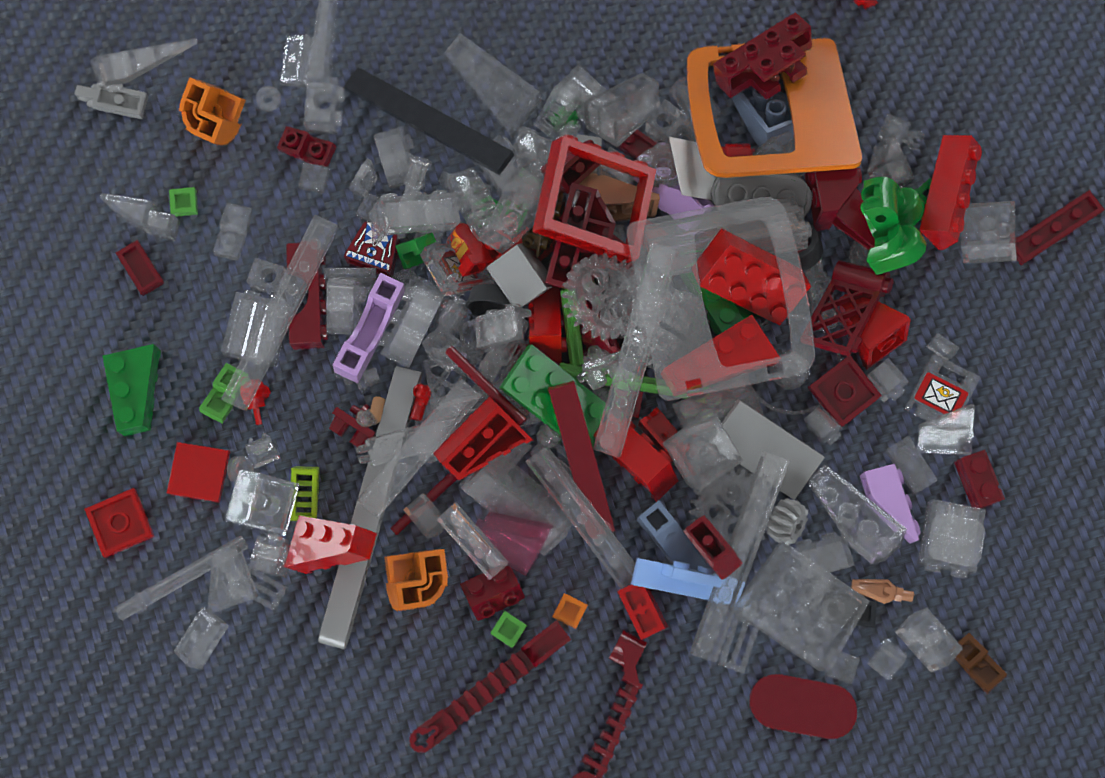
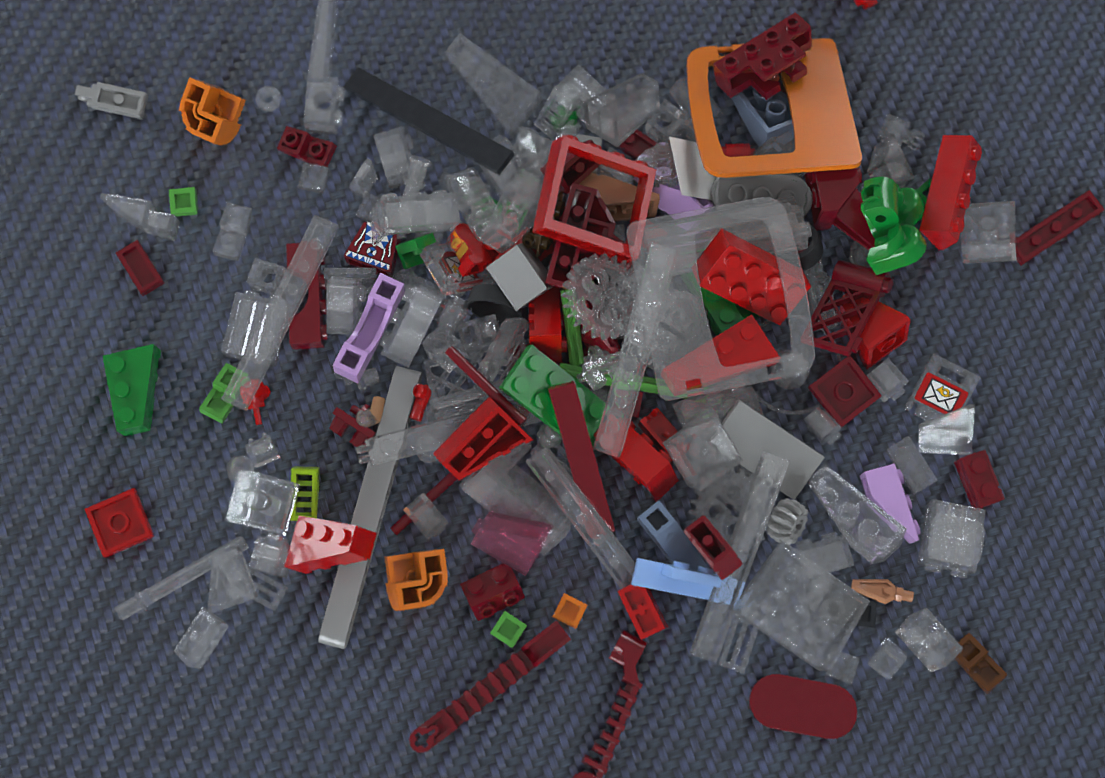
clear wedge [90,38,198,92] -> none
red tile [167,442,230,503] -> none
clear slope [280,34,317,87] -> none
clear tile [357,378,482,518] -> none
clear plate [437,502,509,580] -> none
clear bracket [475,304,531,350] -> none
clear tile [927,333,959,360] -> none

